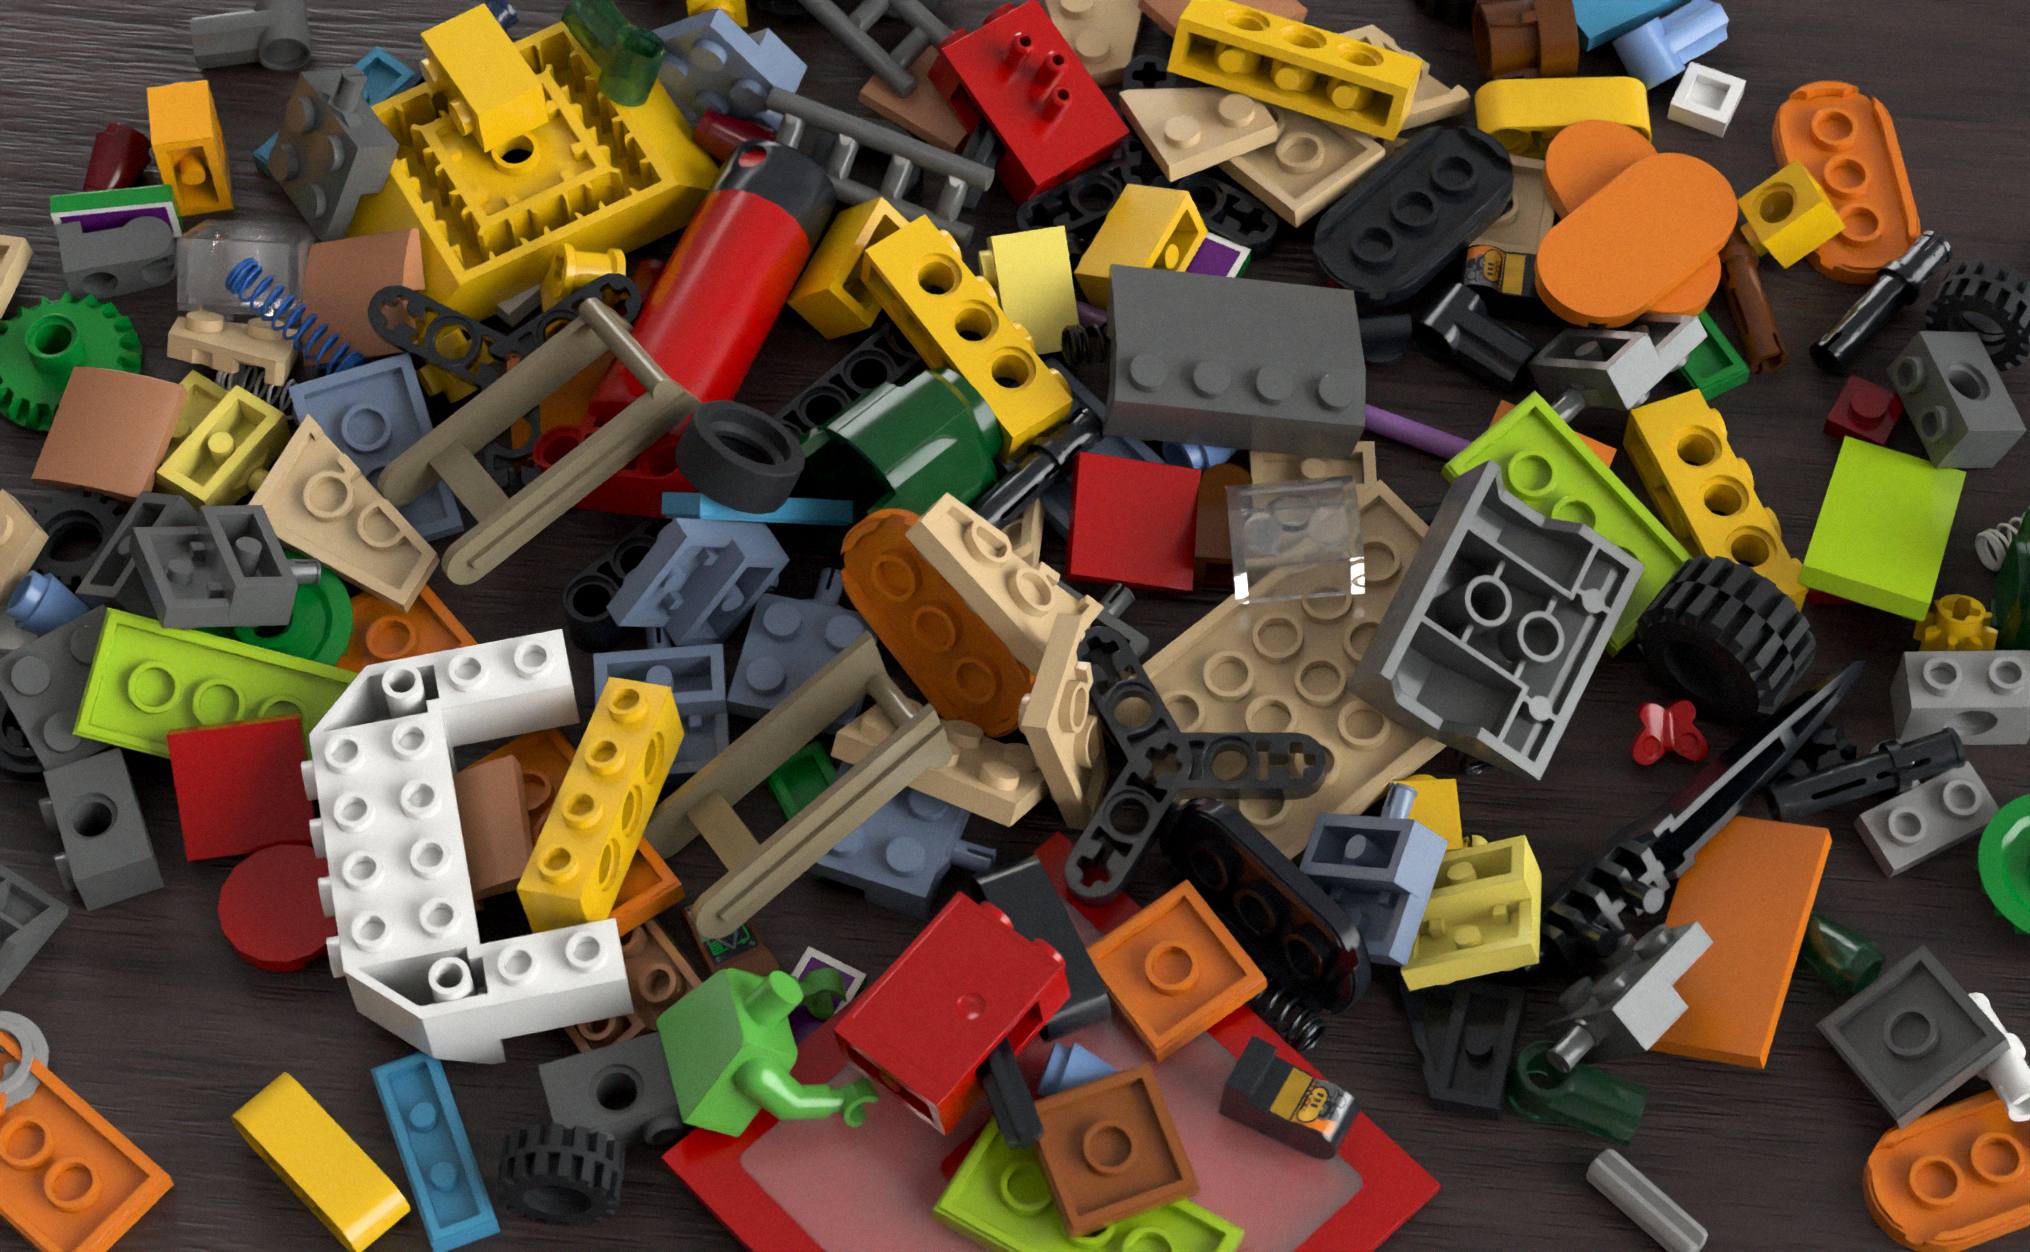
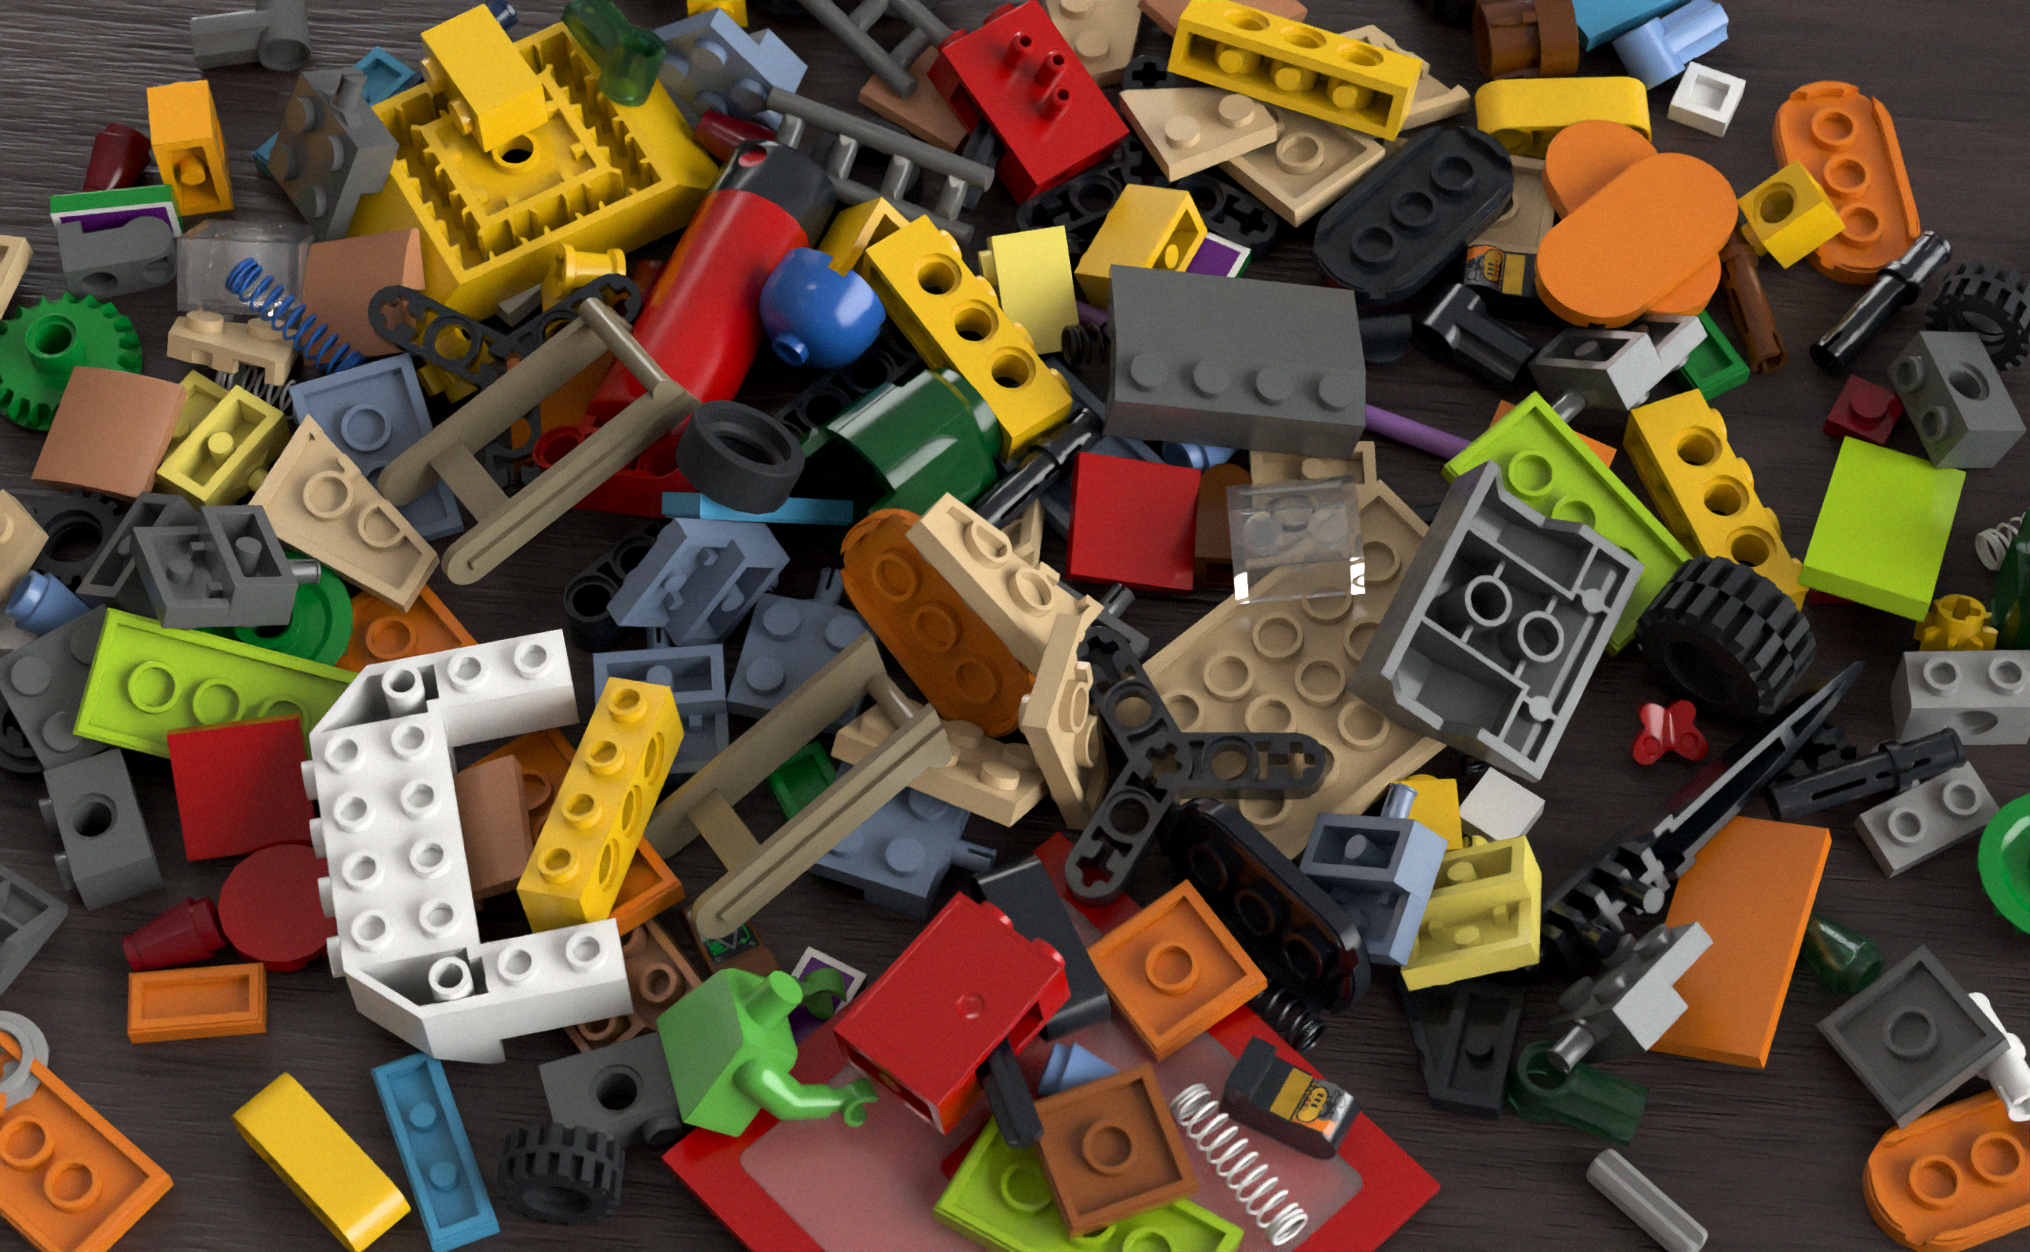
none -> dark red cone [122,896,228,973]
none -> orange tile [127,962,267,1044]
none -> blue cylinder [759,247,886,370]
none -> white piece [1169,1083,1308,1245]
none -> white tile [1459,767,1545,843]

